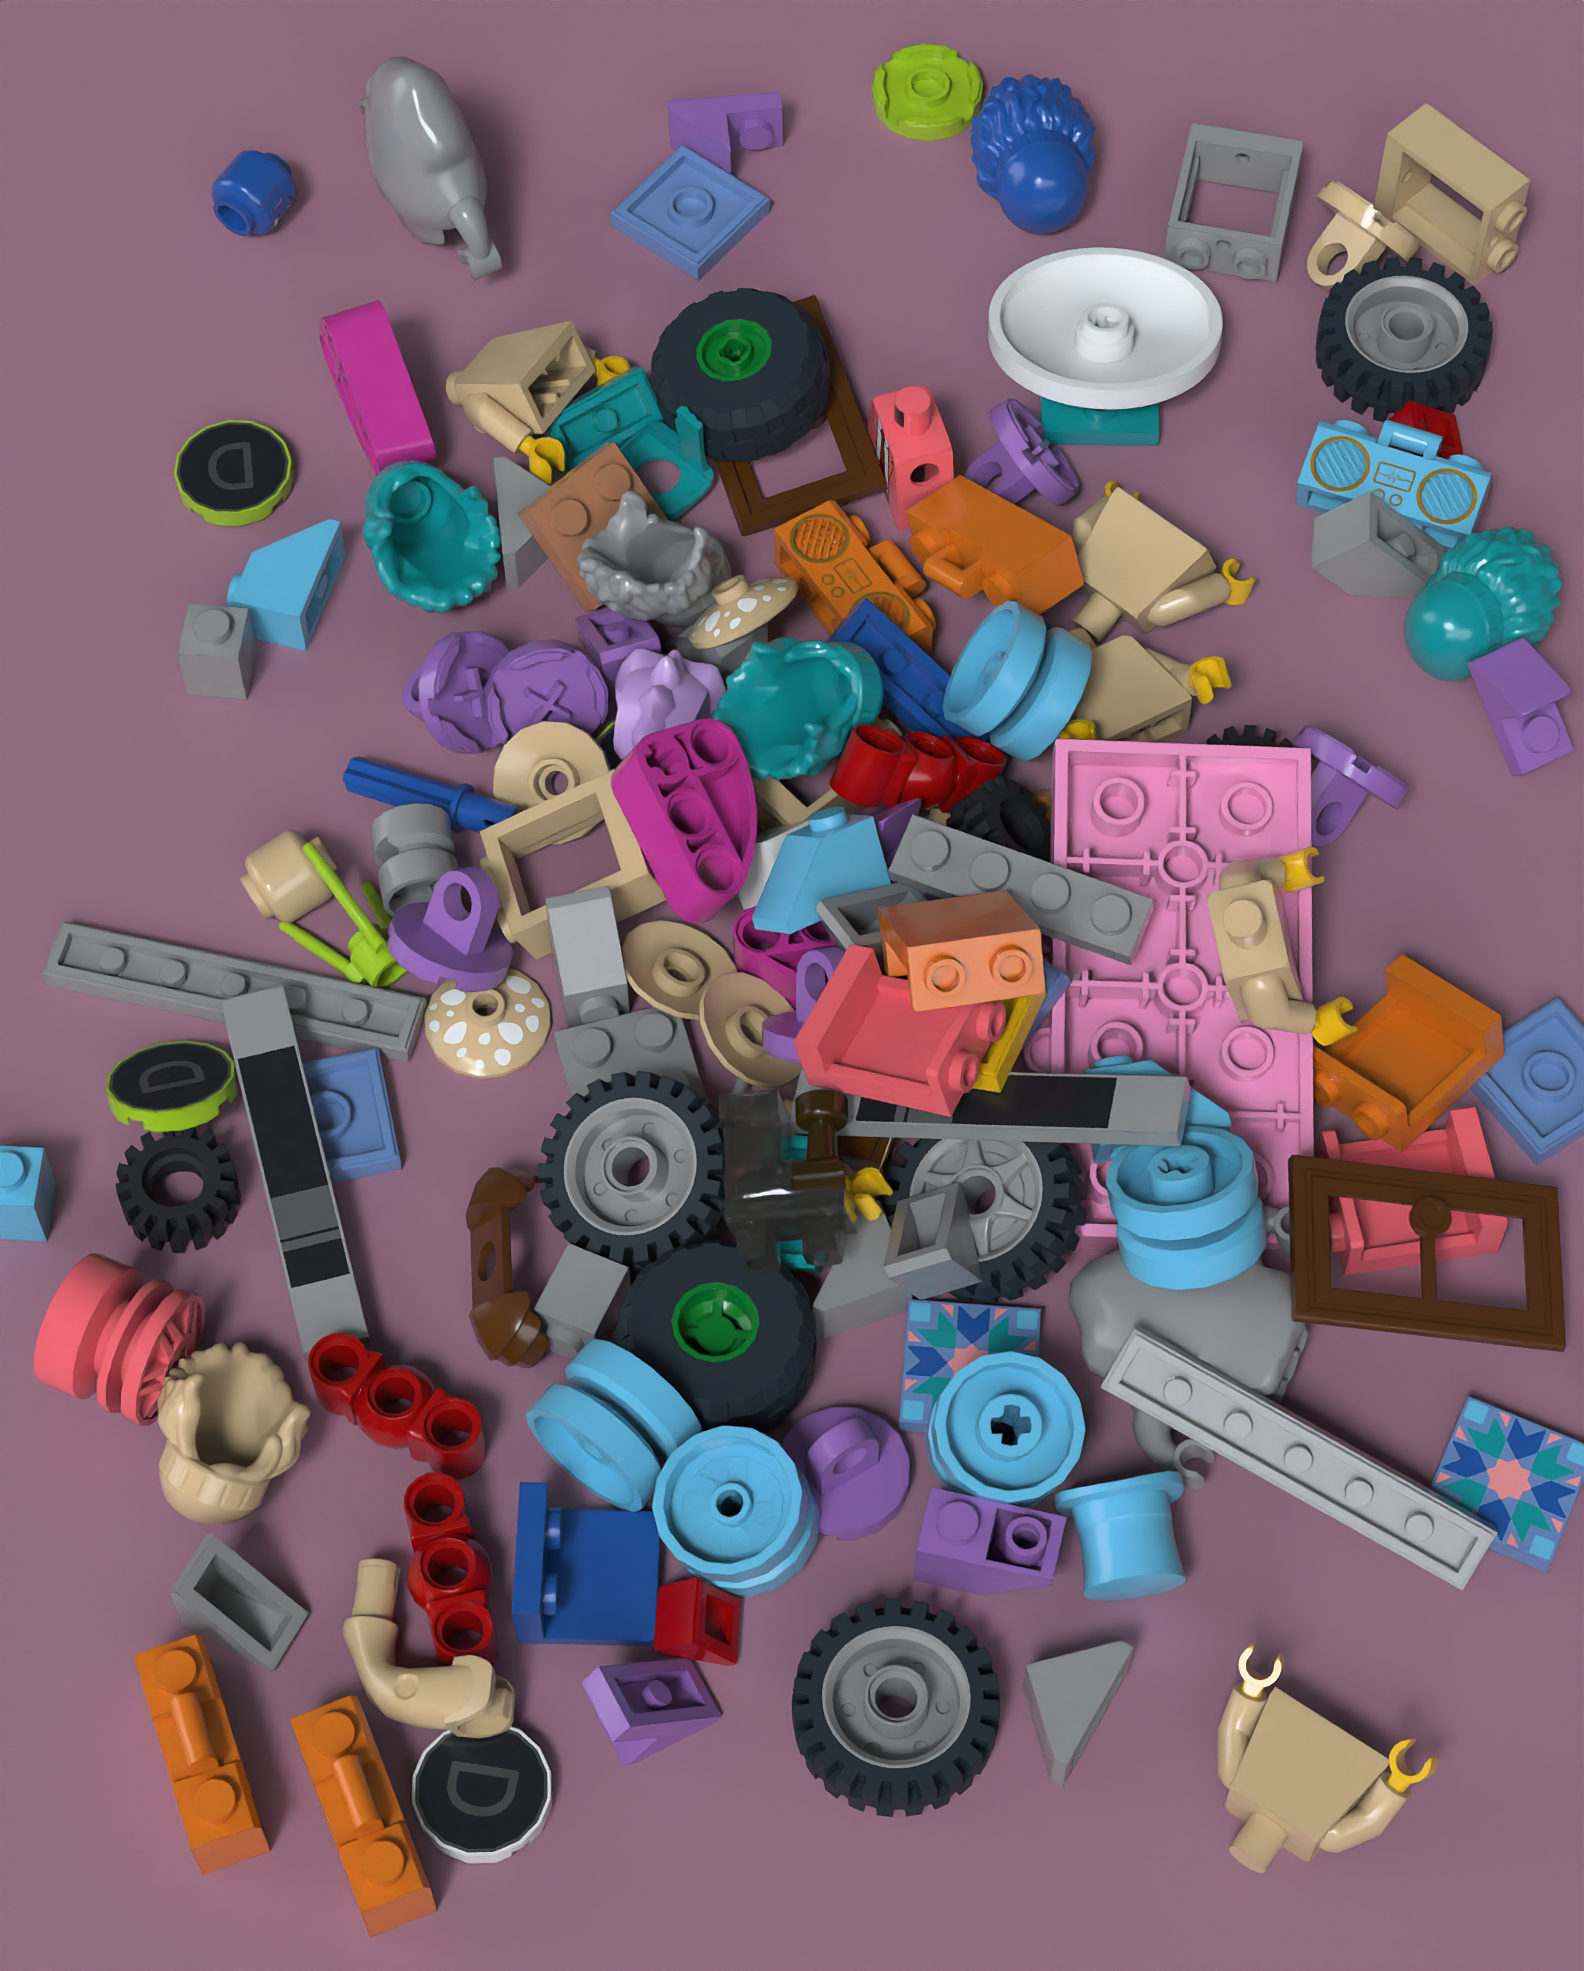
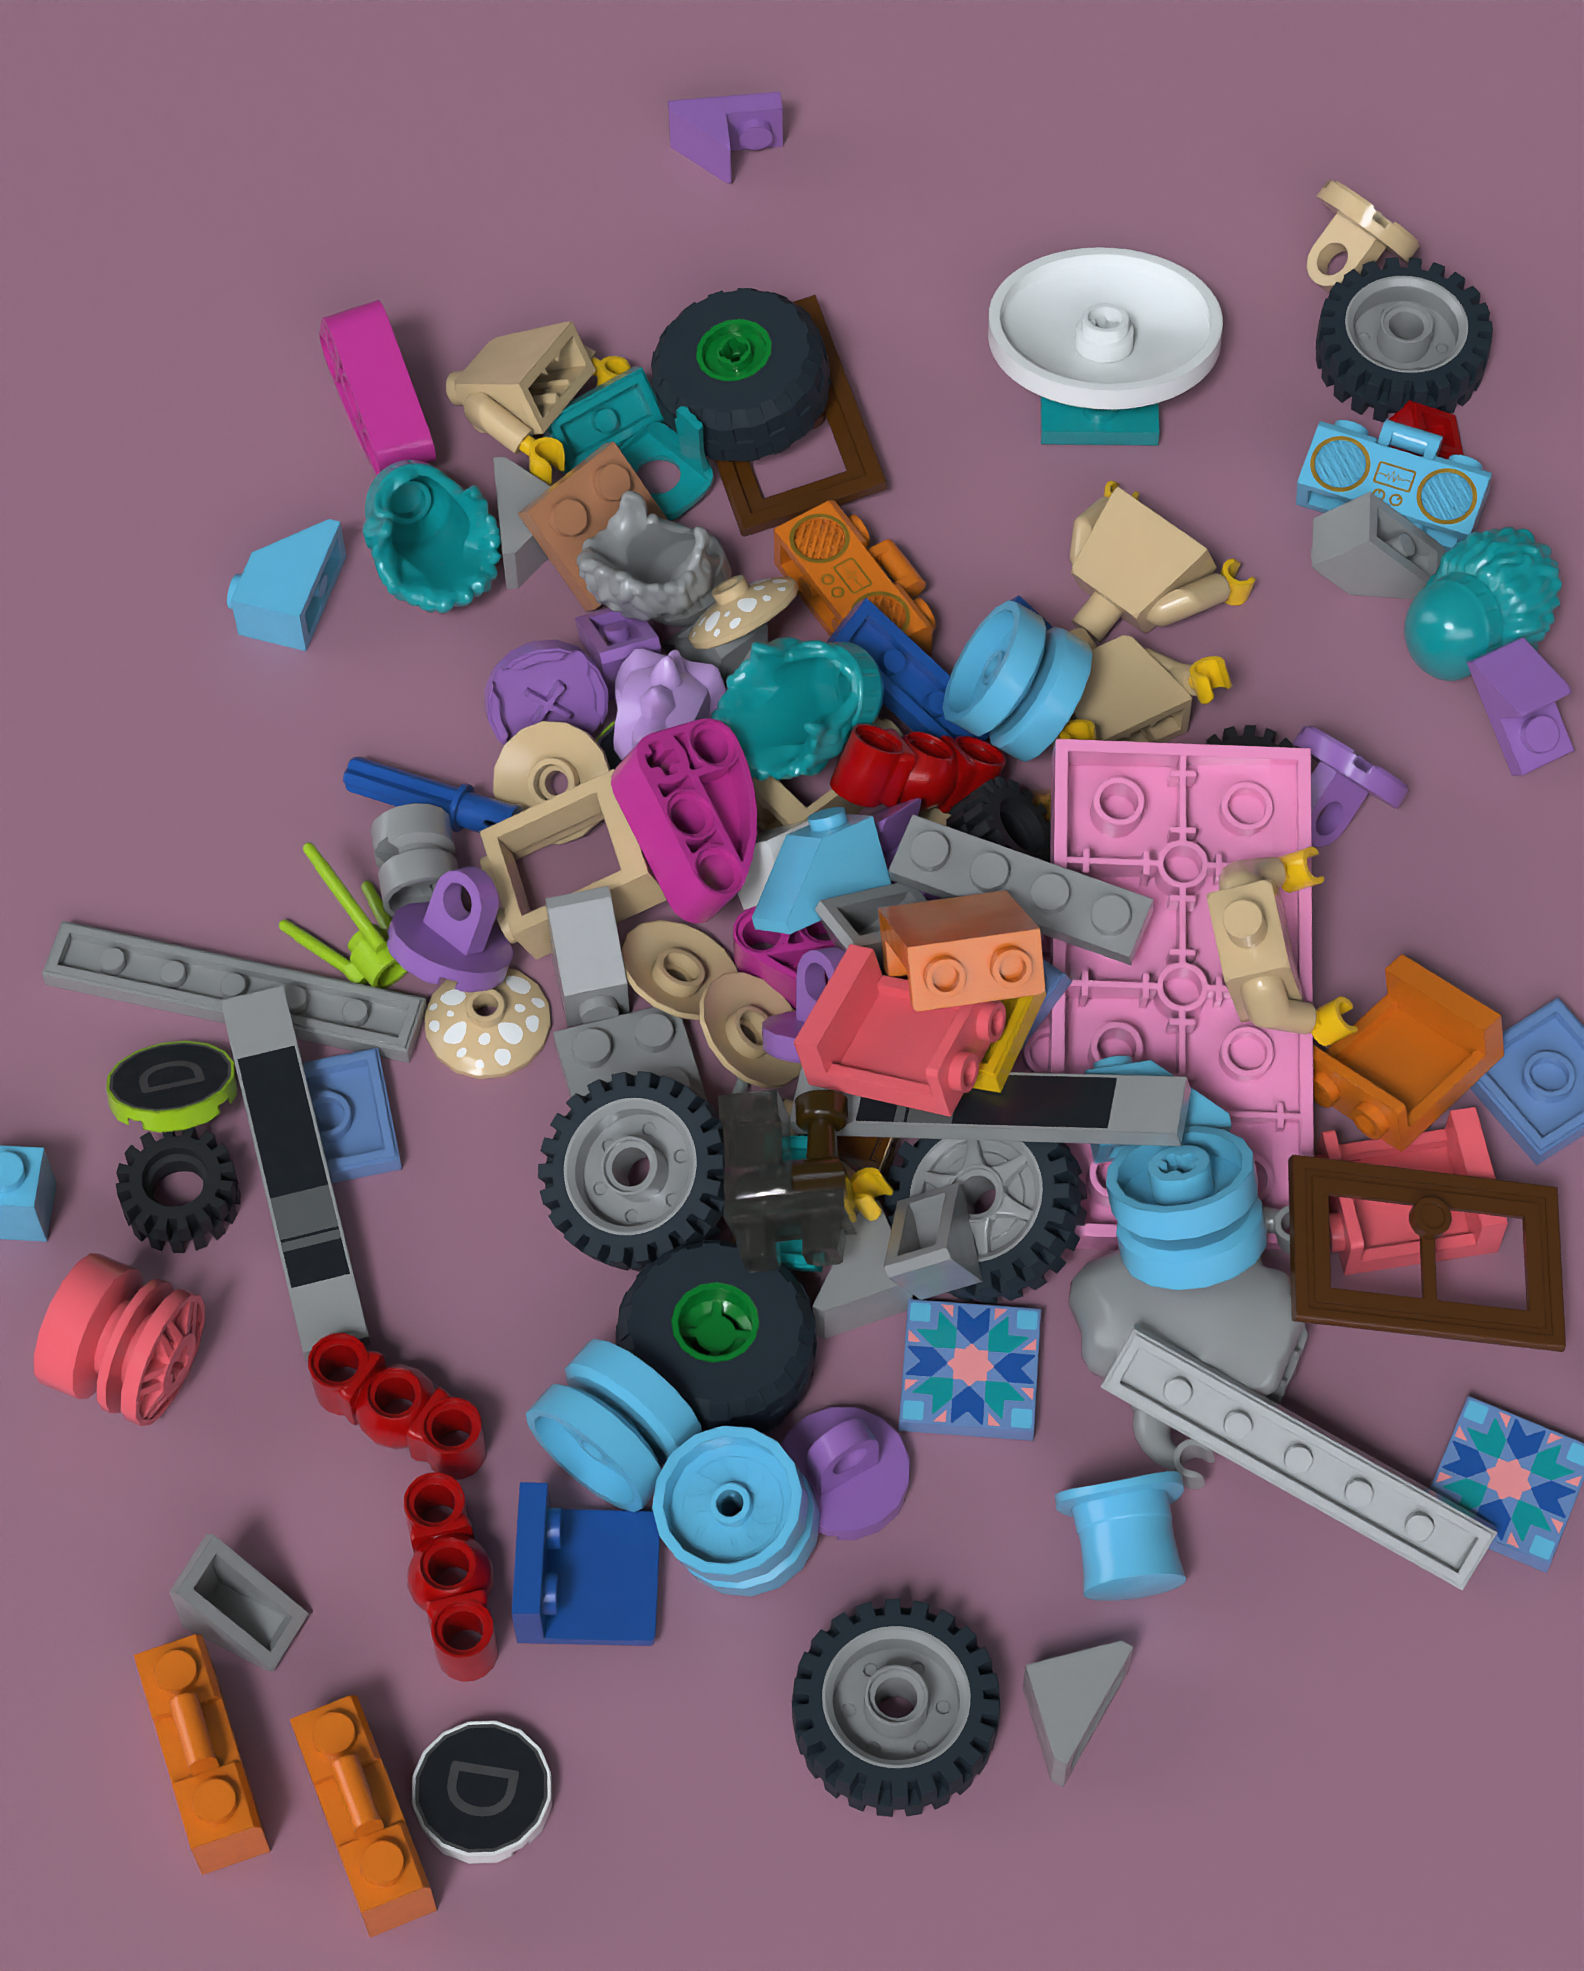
tan hair [157,1342,311,1525] -> none
black tile [174,420,294,527] -> none
light grey brick [177,603,257,700] -> none
blue head [211,150,297,236] -> none
tan head [240,829,338,923] -> none
tan piece [342,1559,516,1738] -> none
light grey piece [358,56,502,281] -> none
medium lavender tile [402,631,510,754] -> none
reddish brown piece [466,1167,548,1368] -> none
light grey brick [534,1243,631,1358] -> none
medium lavender slope [581,1658,722,1765] -> none
medium blue tile [610,145,770,281] -> none
red slope [654,1577,741,1666] -> none
coral torso [867,385,954,531] -> none
lime tile [872,44,983,141] -> none
orange piece [905,475,1084,615] -> none
medium lavender slope [914,1487,1067,1595] -> none
medium azure wheel [924,1351,1086,1509] -> none
medium lavender tile [964,398,1079,506] -> none
blue hair [970,74,1096,234] -> none
light grey window [1164,123,1304,282] -> none
tan torso [1217,1642,1439,1873] -> none
tan window [1374,103,1530,286] -> none

